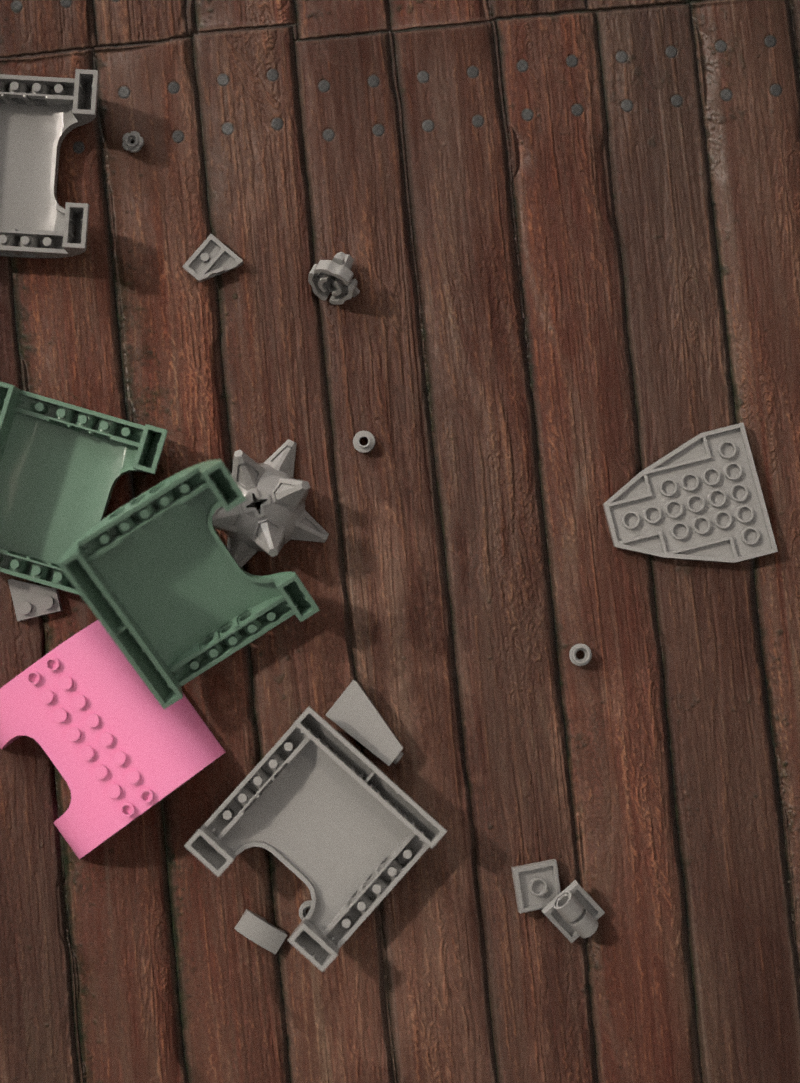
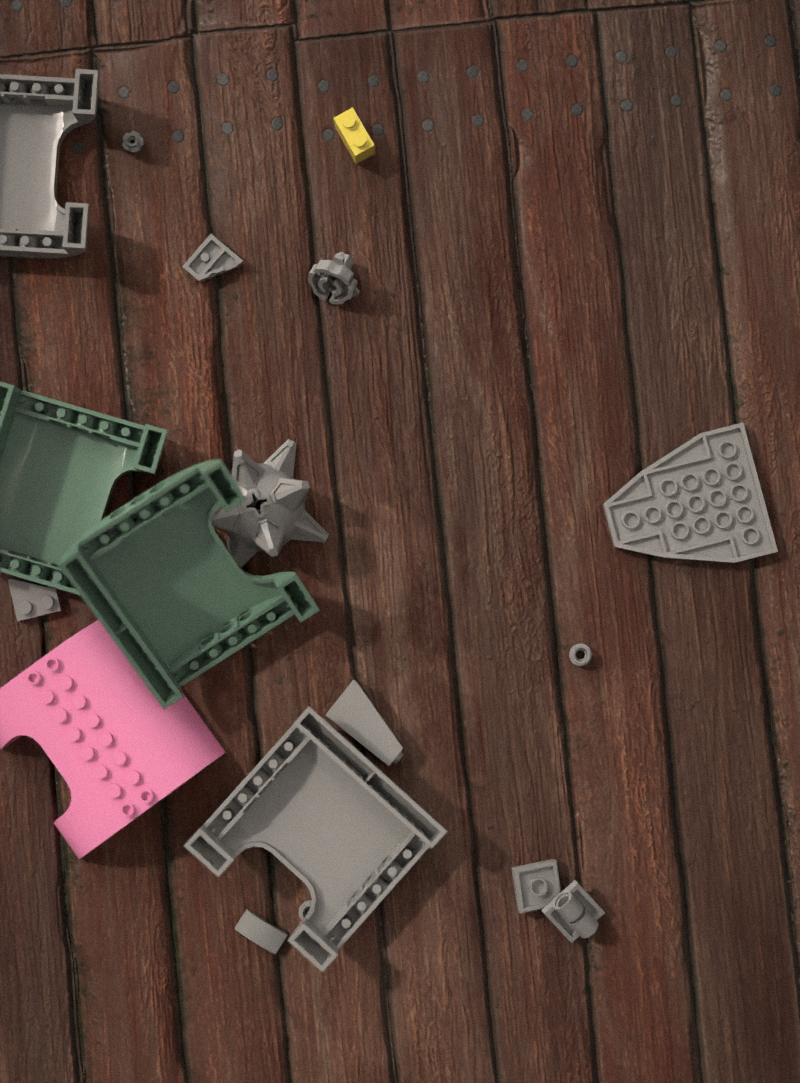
light grey plate [353,431,375,453] -> none
none -> light yellow brick [333,107,375,164]

